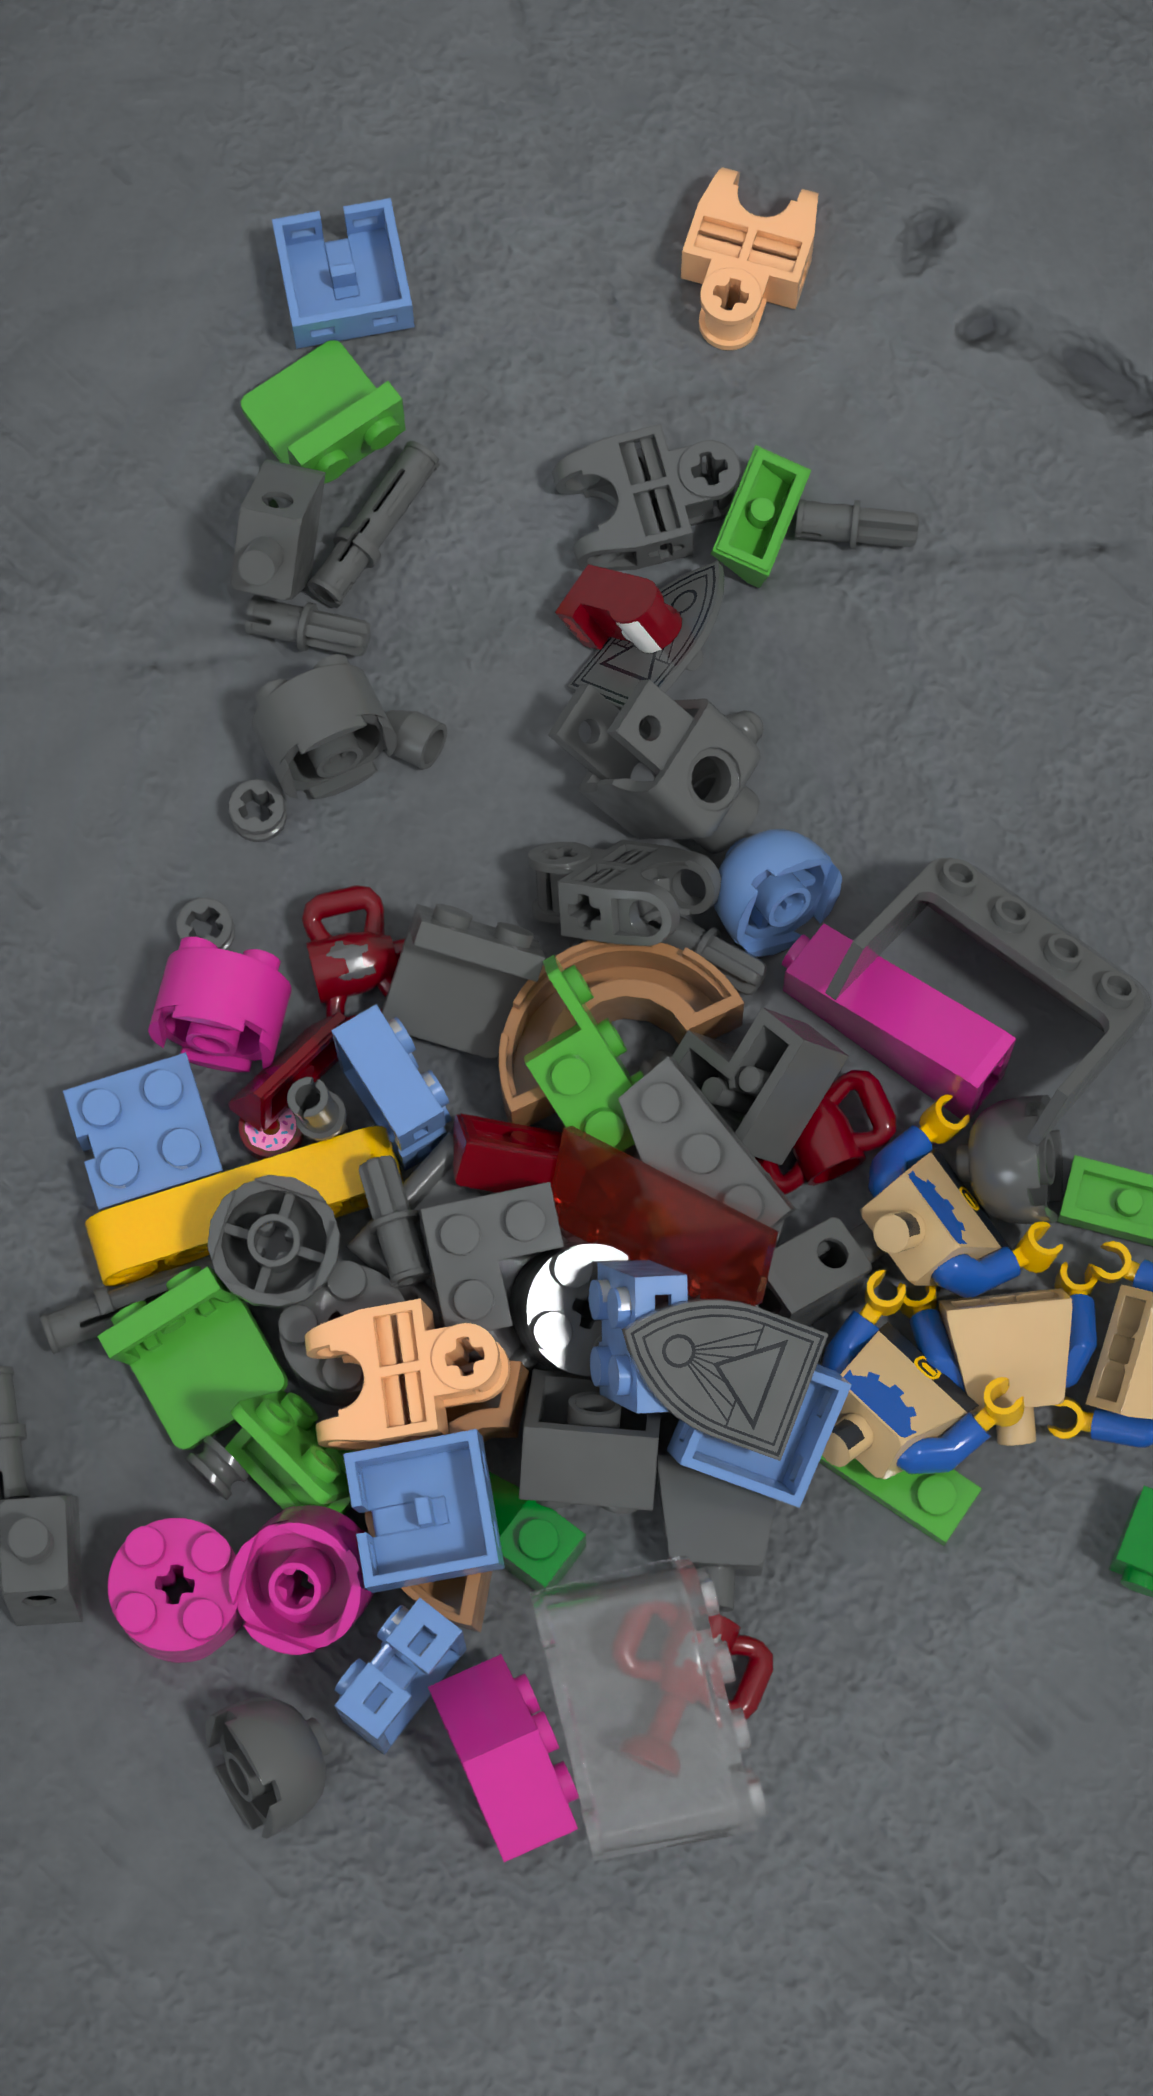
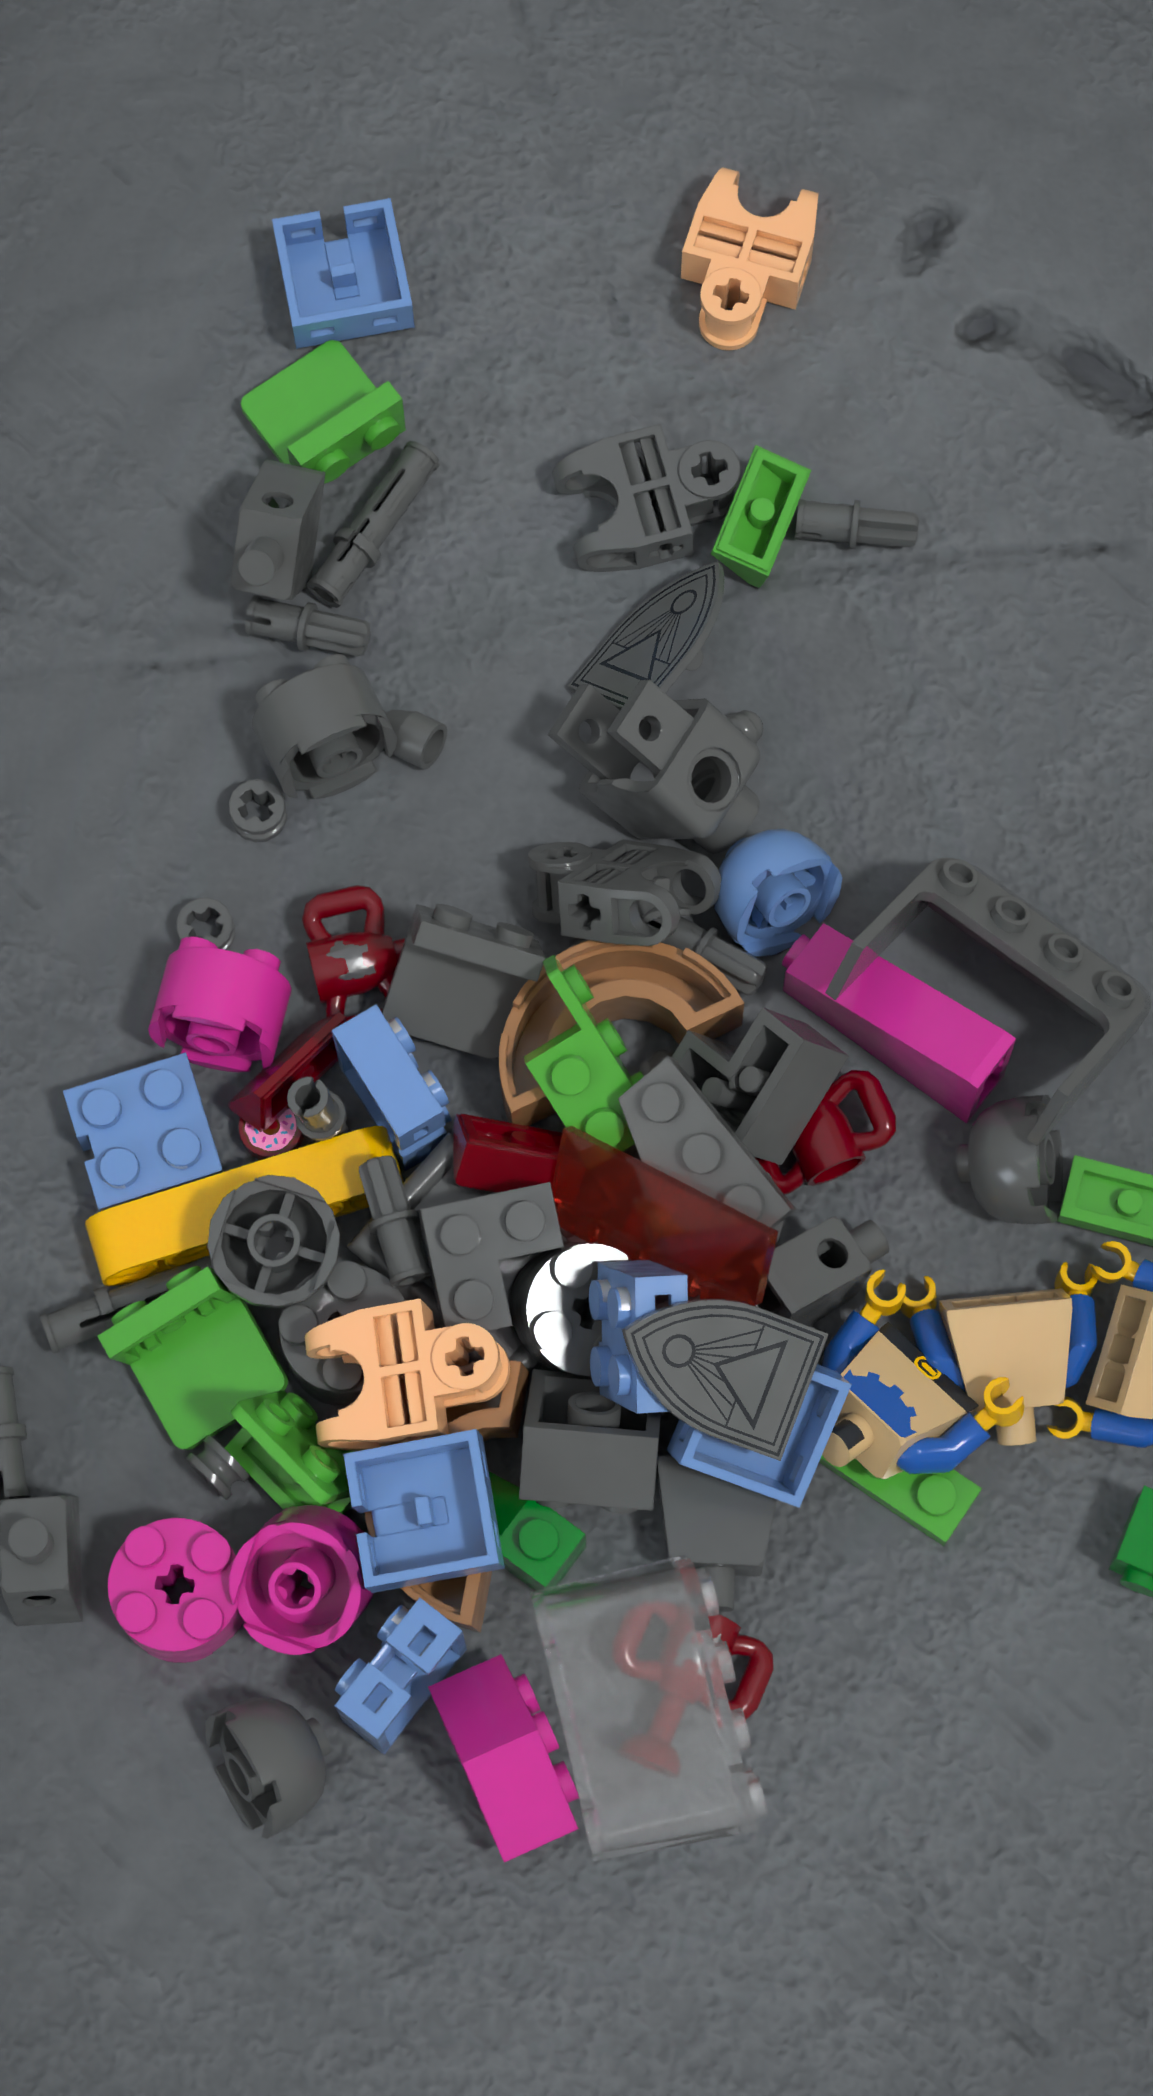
dark red leg [555,564,682,653] -> none
torso [860,1095,1063,1298] -> none

